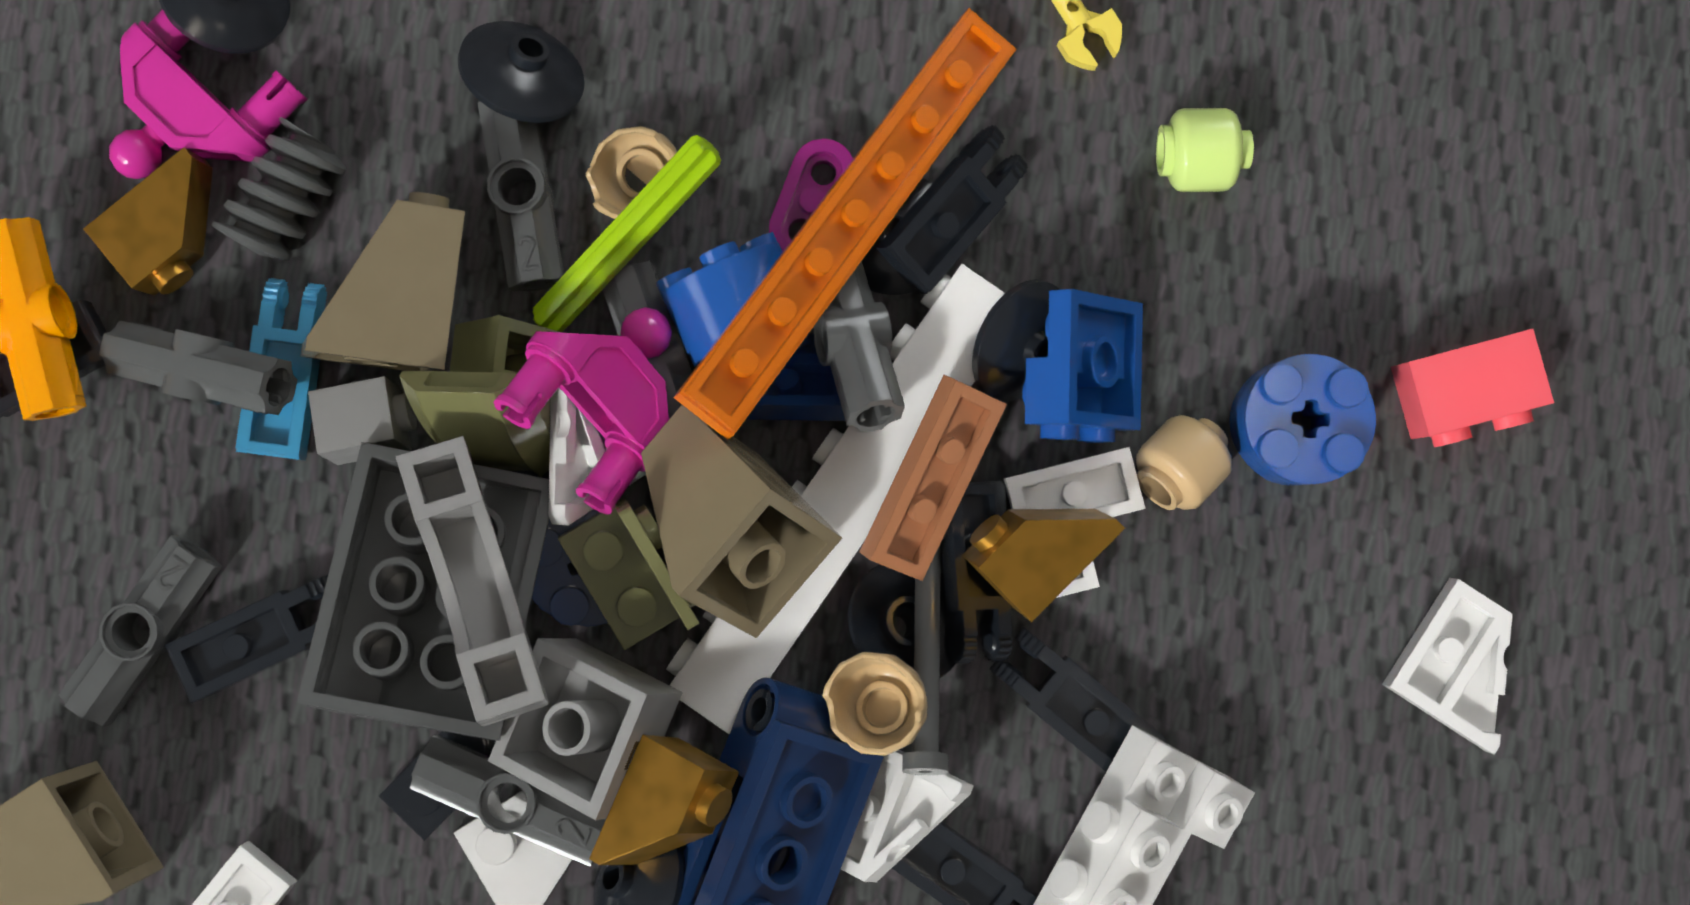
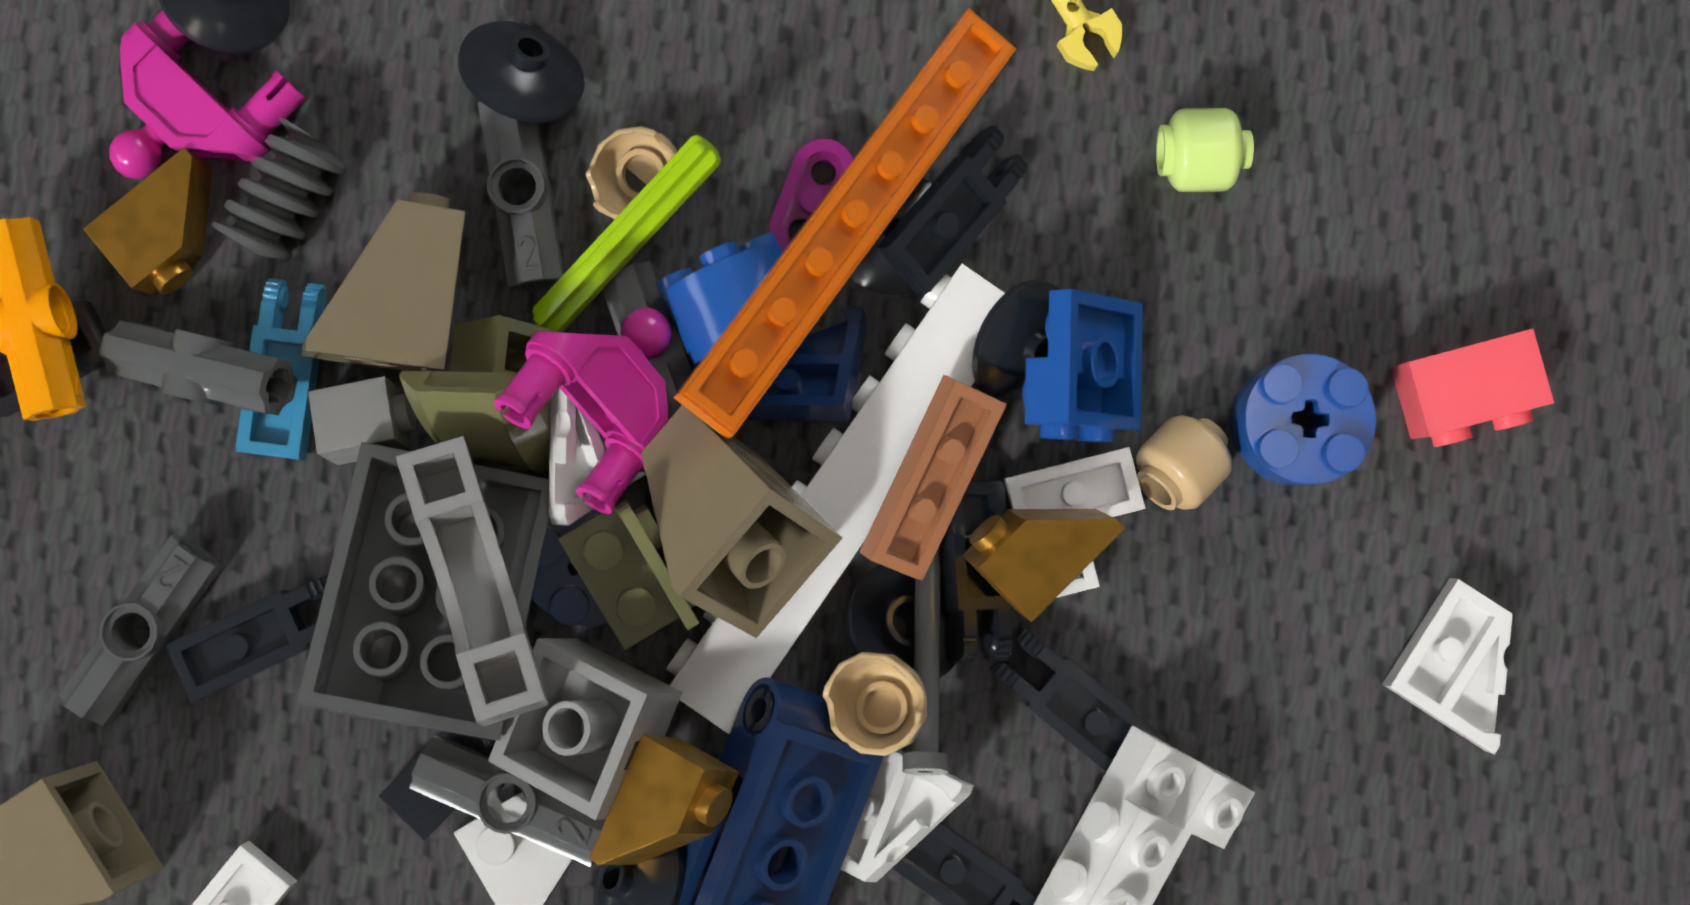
dark grey piece [813,261,905,432] -> none

